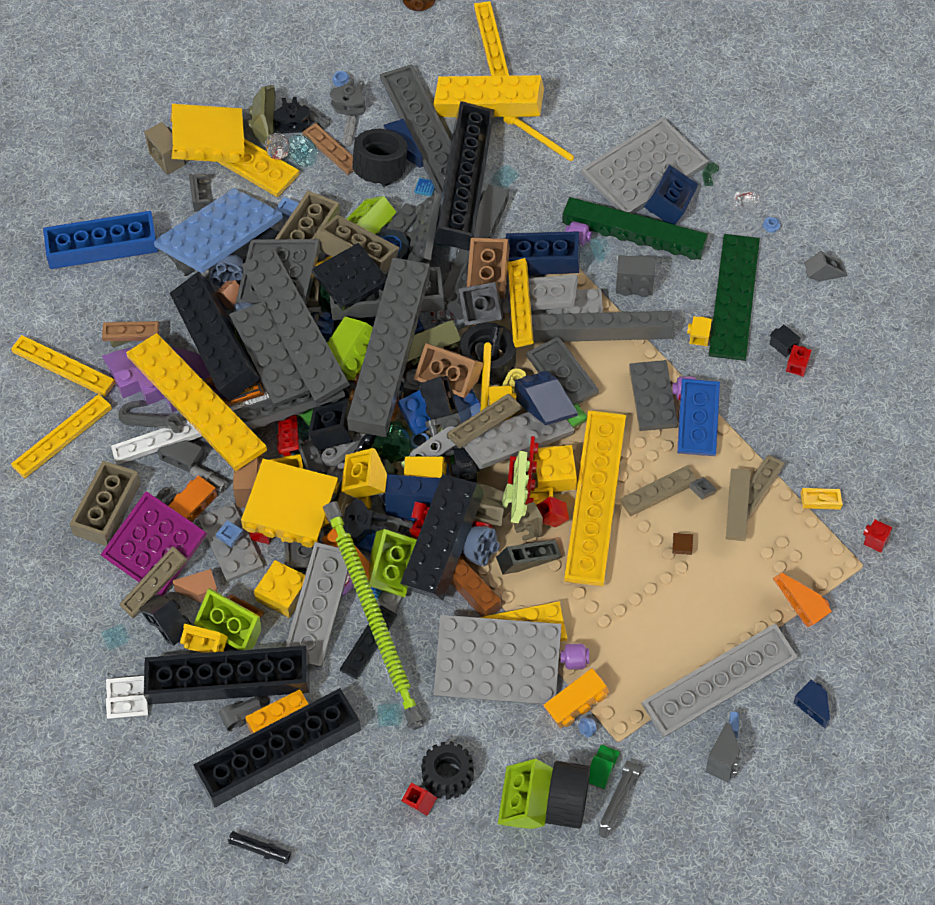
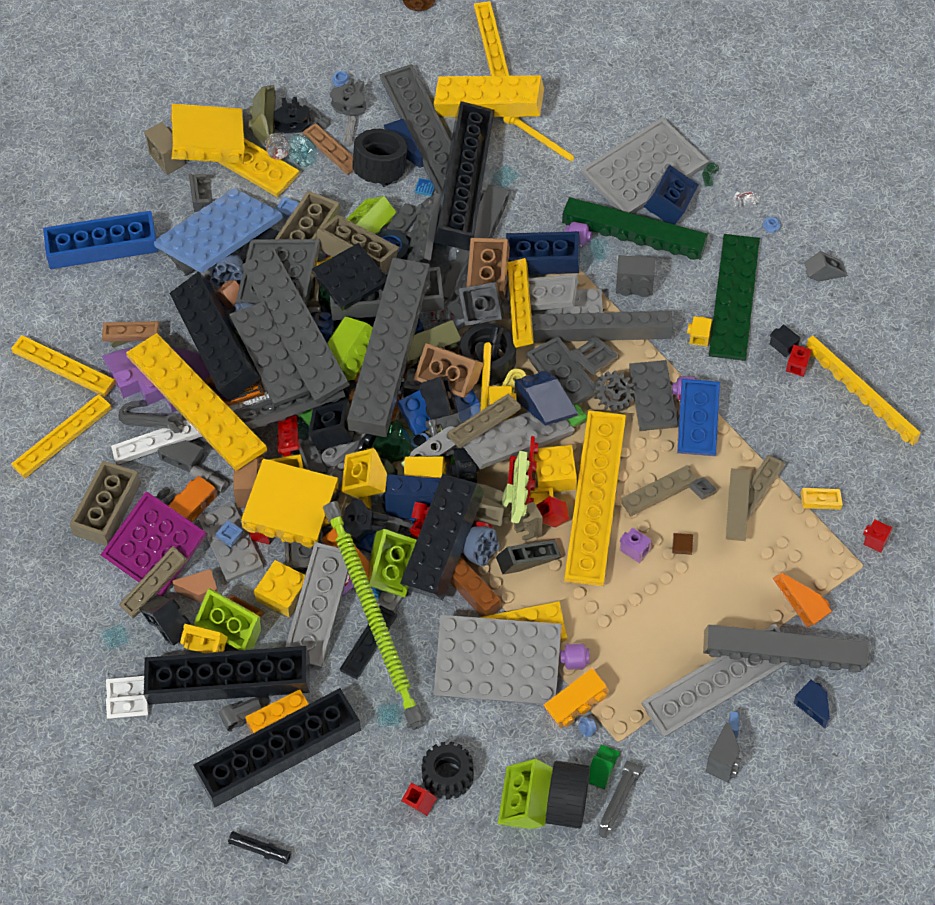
none -> dark grey plate [569,336,618,375]
none -> dark grey gear [593,370,635,412]
none -> medium lavender brick [620,528,652,563]
none -> dark grey brick [703,625,868,673]
none -> yellow plate [806,335,921,446]

